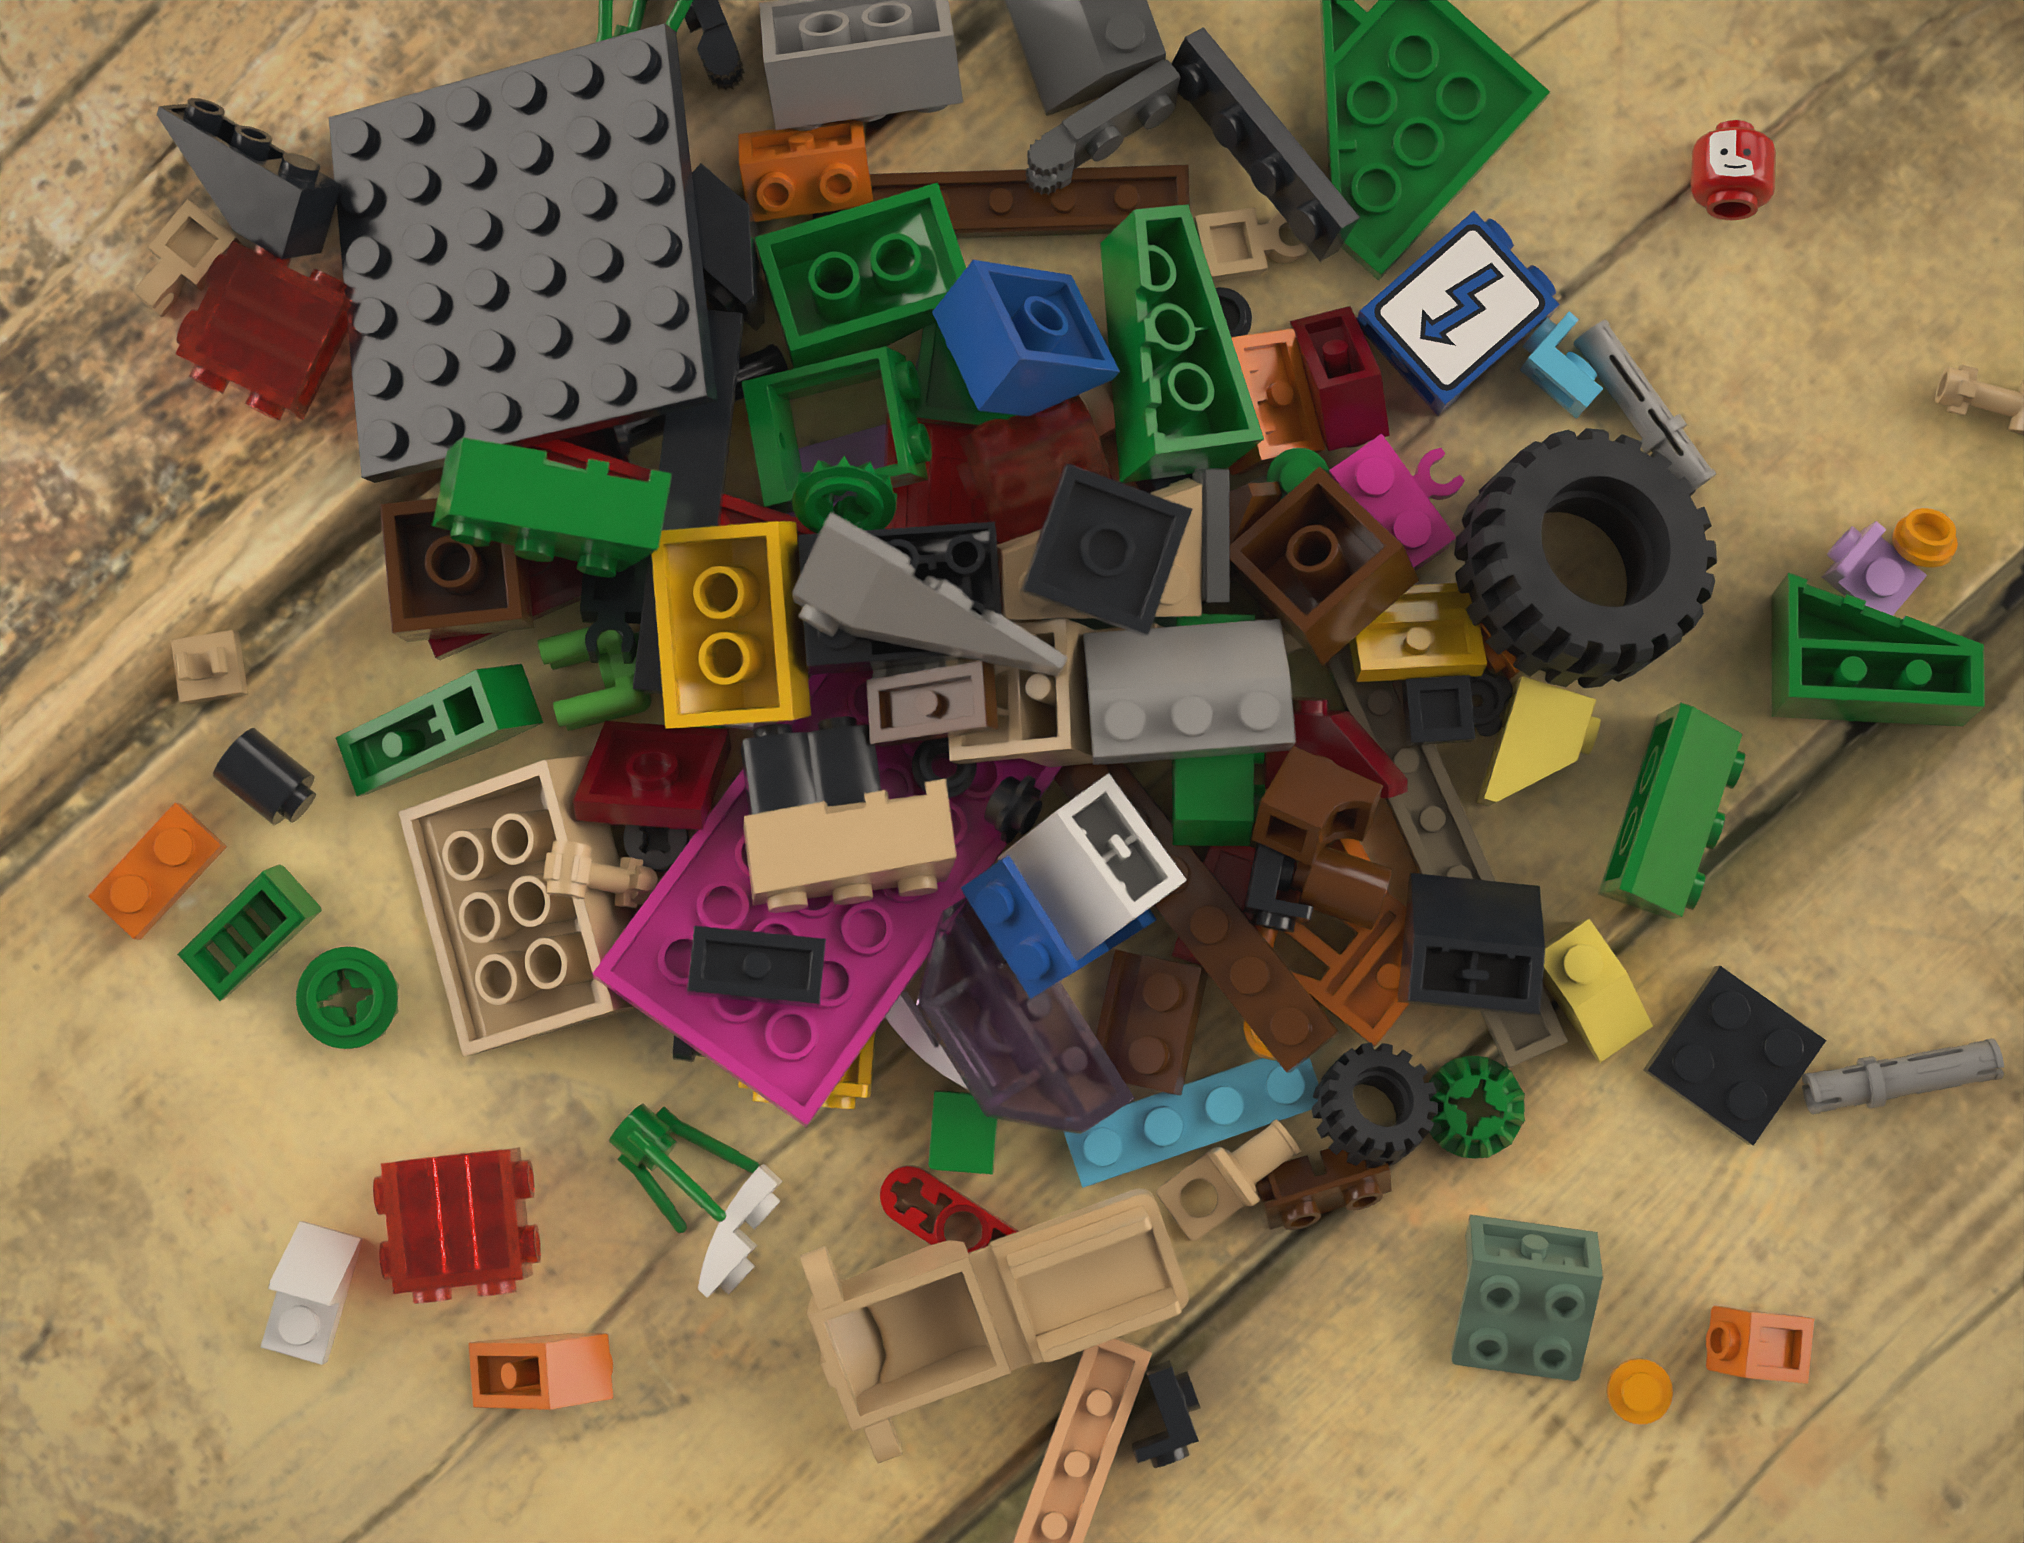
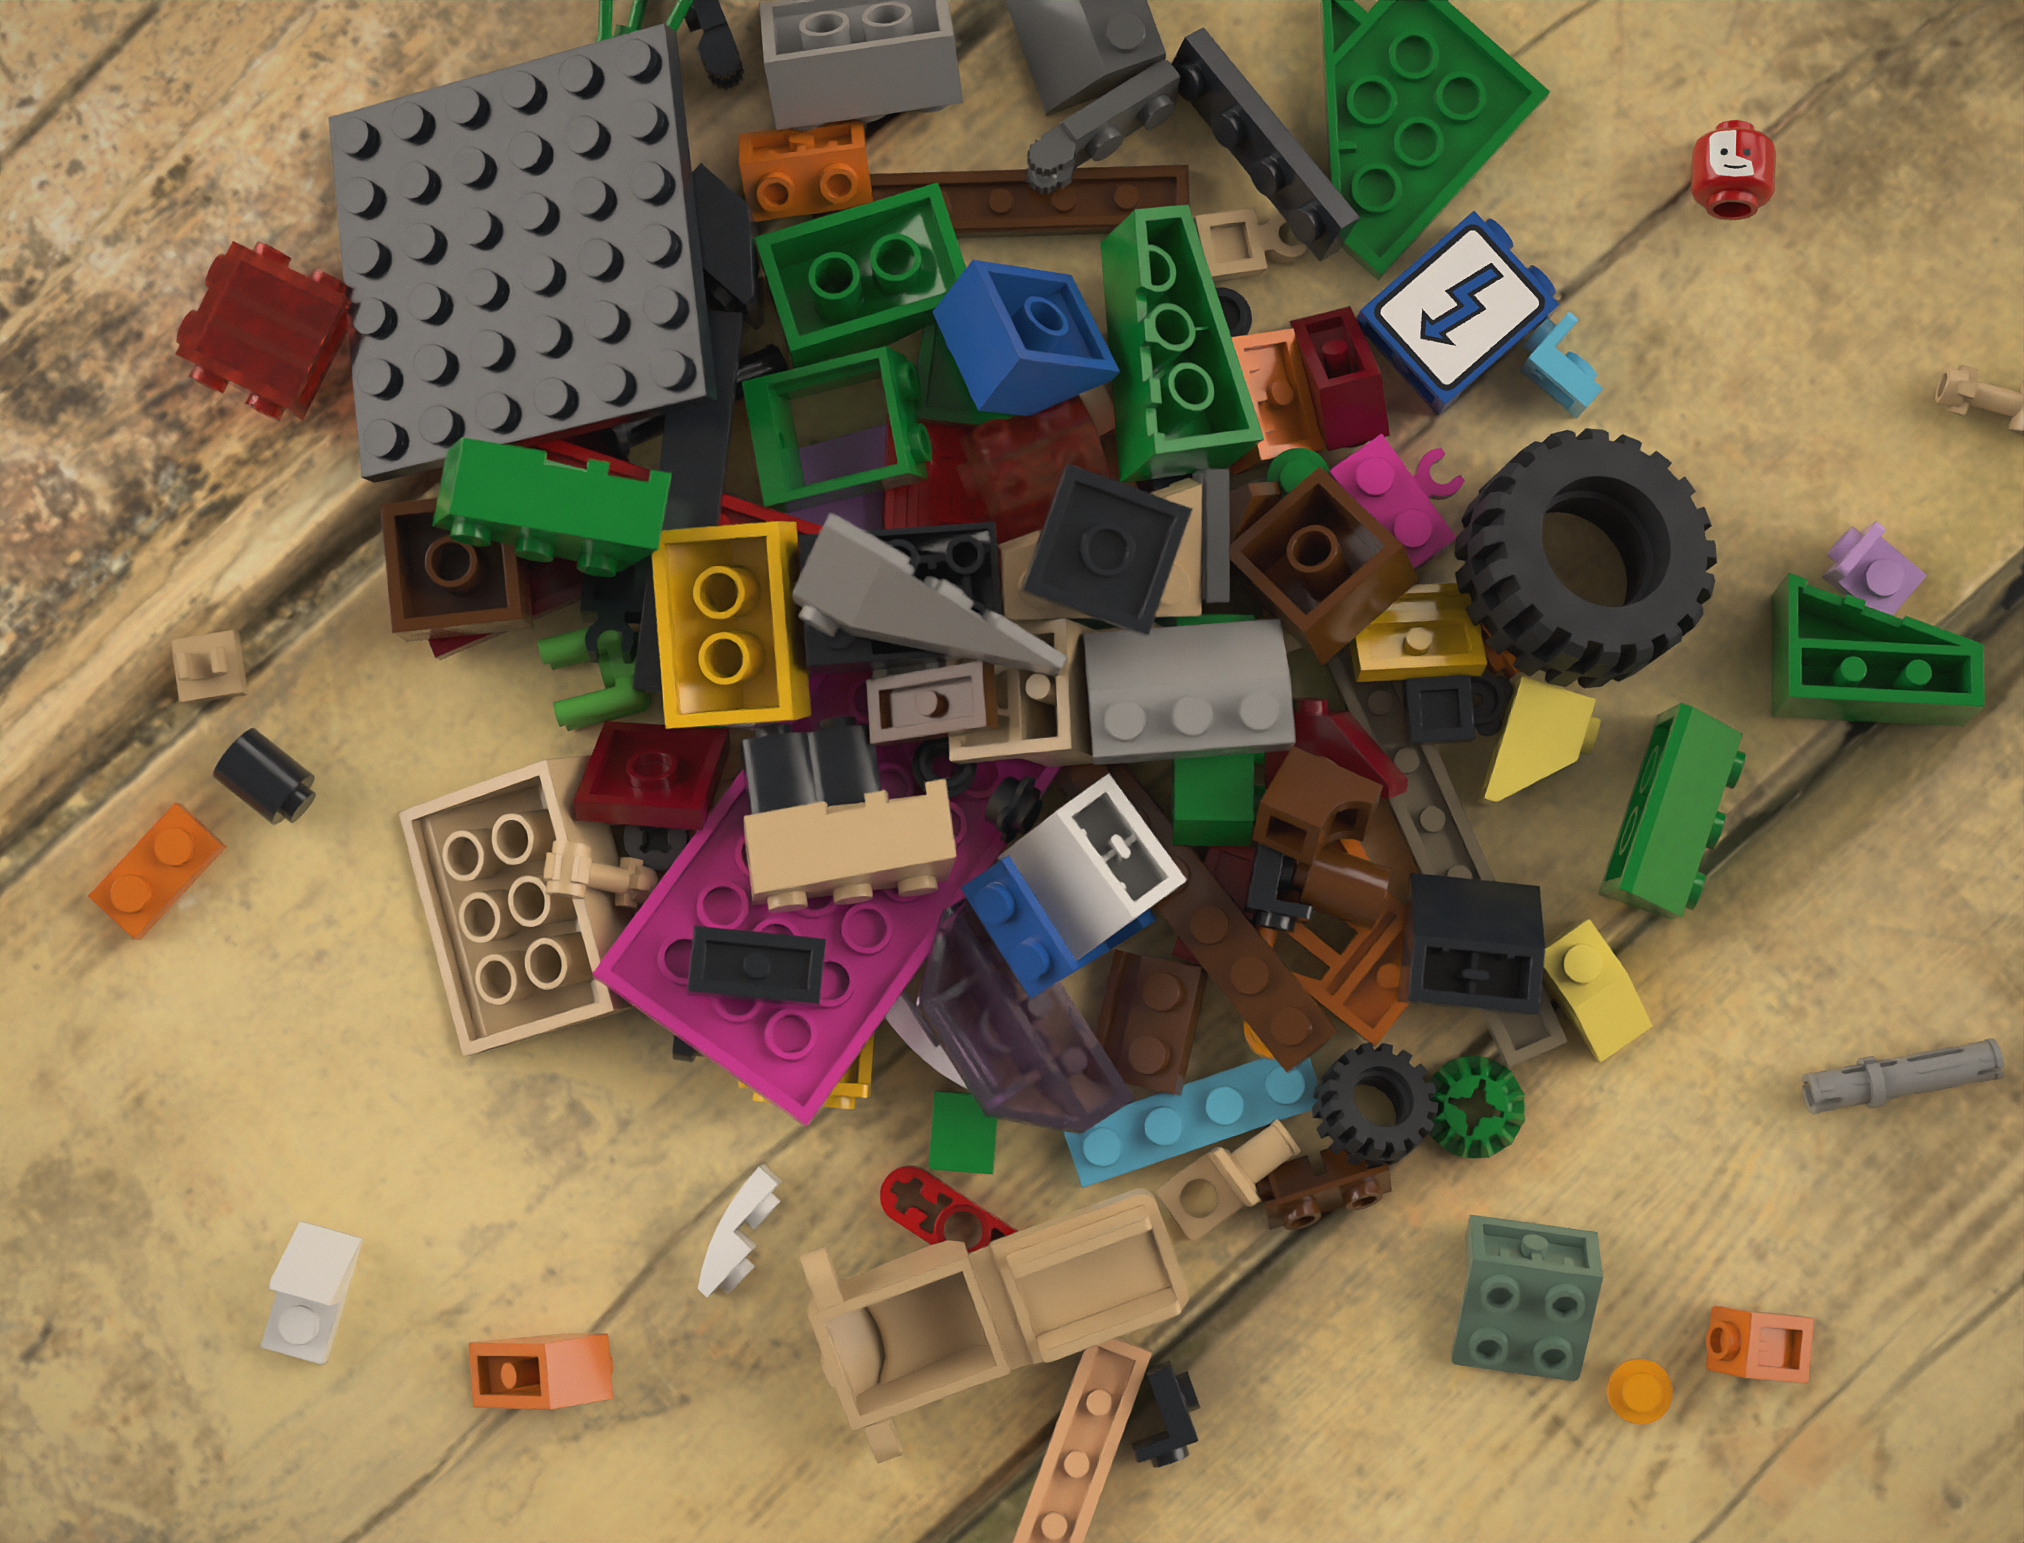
tan plate [133,199,241,317] -> none
black slope [157,98,342,260] -> none
green slope [178,865,322,1001] -> none
green gear [296,947,399,1049] -> none
green slope [336,664,544,797] -> none
clear red brick [373,1147,541,1304] -> none
green plant [609,1103,759,1233] -> none
green gear [792,456,897,534] -> none
light grey pin [1573,319,1716,490] -> none
black plate [1643,966,1827,1146] -> none
light orange plate [1892,508,1958,568] -> none

